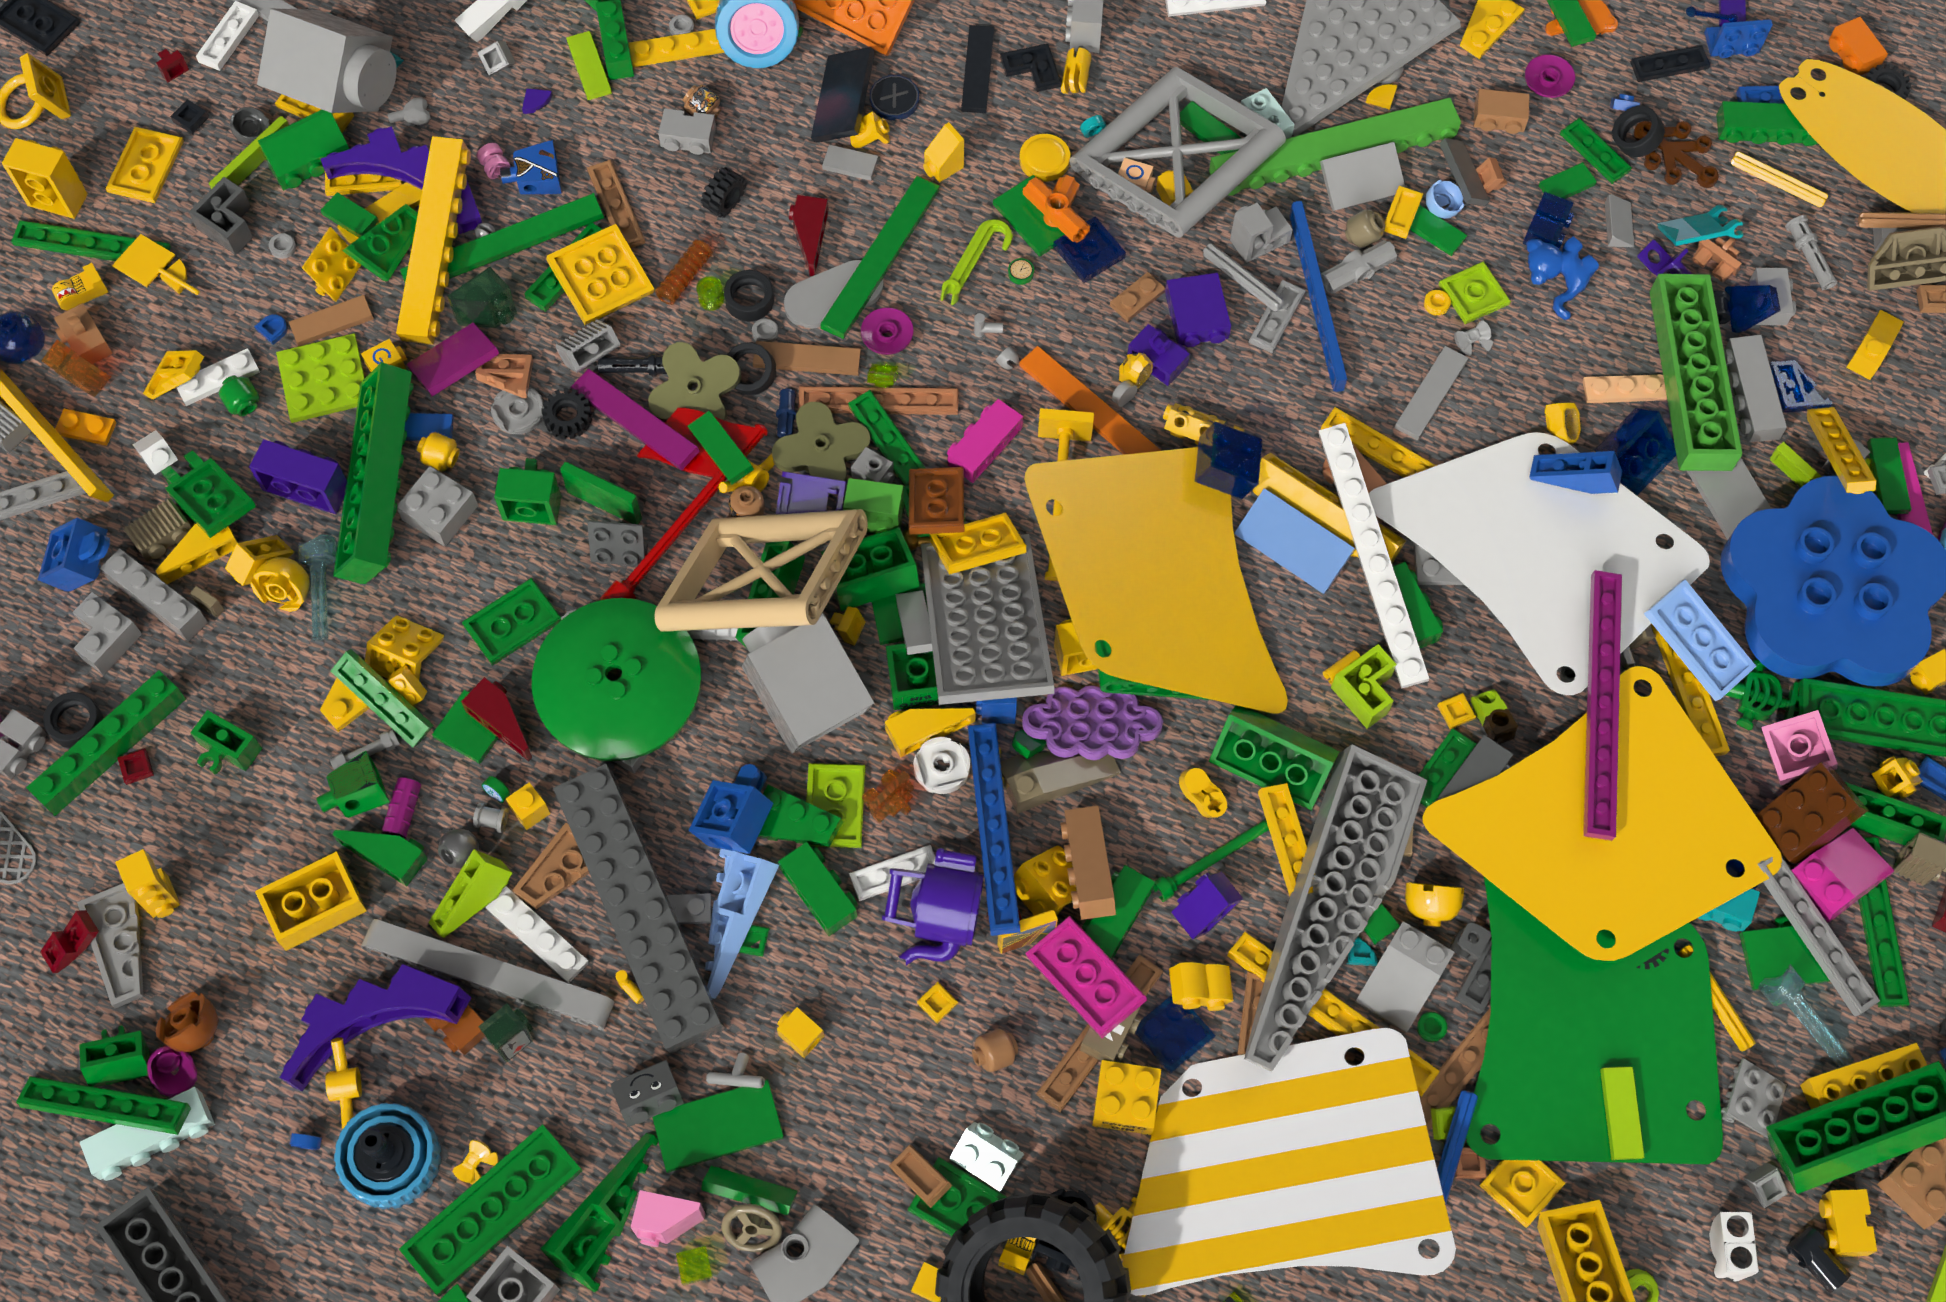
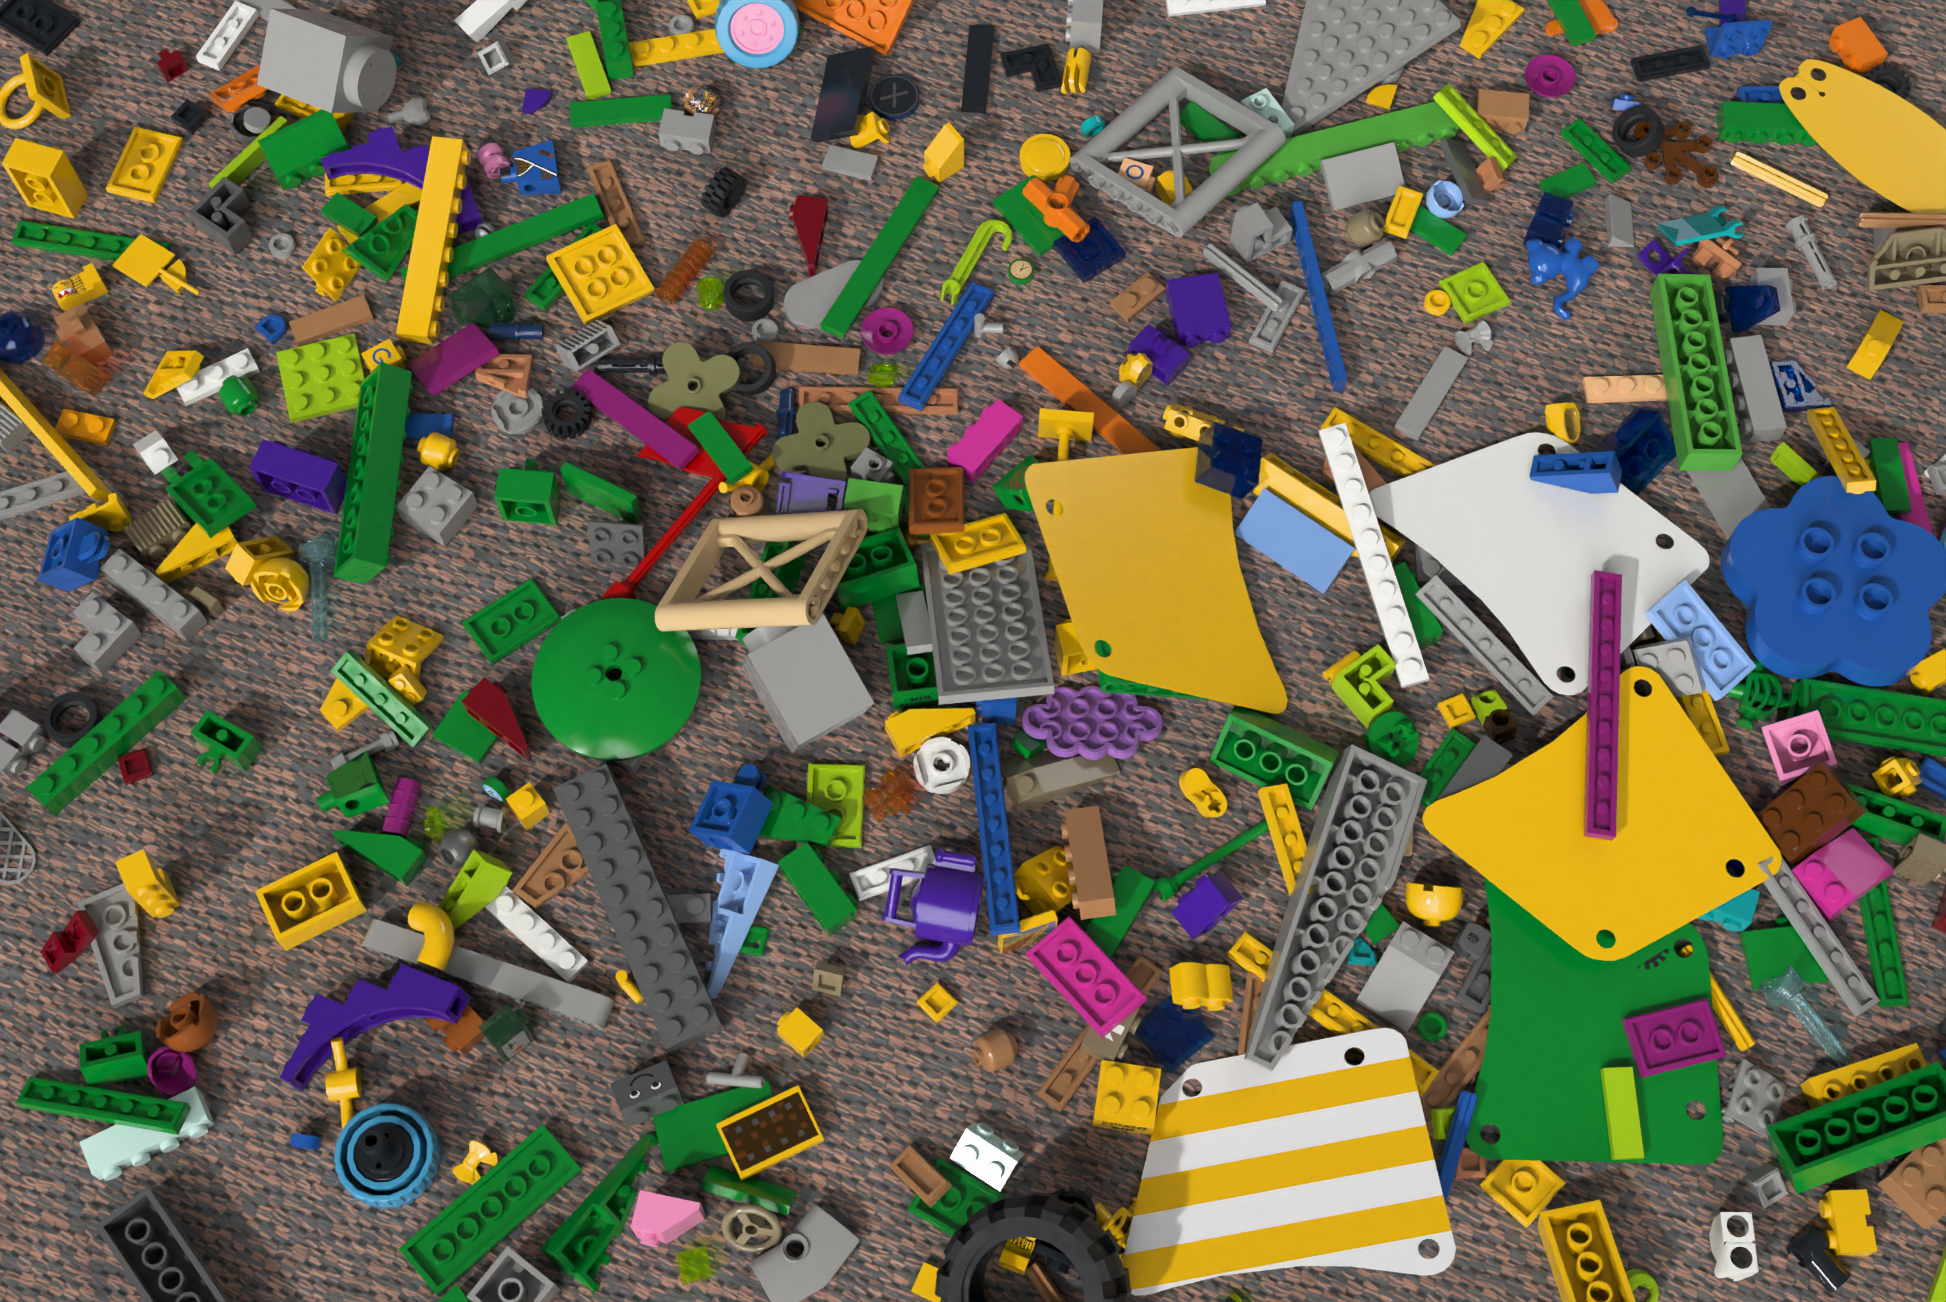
none -> yellow wing [69,493,132,532]
none -> orange plate [209,63,267,113]
none -> light grey tile [244,107,270,133]
none -> yellow cylinder [408,902,455,972]
none -> clear neon green plate [423,806,445,843]
none -> dark blue axle [490,321,543,342]
none -> green tile [570,94,672,128]
none -> tile [716,1085,824,1181]
none -> dark tan tile [812,959,846,997]
none -> blue tile [898,282,995,412]
none -> green torso [992,455,1053,512]
none -> green plate [1364,712,1419,767]
none -> light grey plate [1415,575,1554,716]
none -> lime tile [1433,83,1517,172]
none -> magenta tile [1622,999,1727,1078]
none -> light grey plate [1633,636,1706,697]

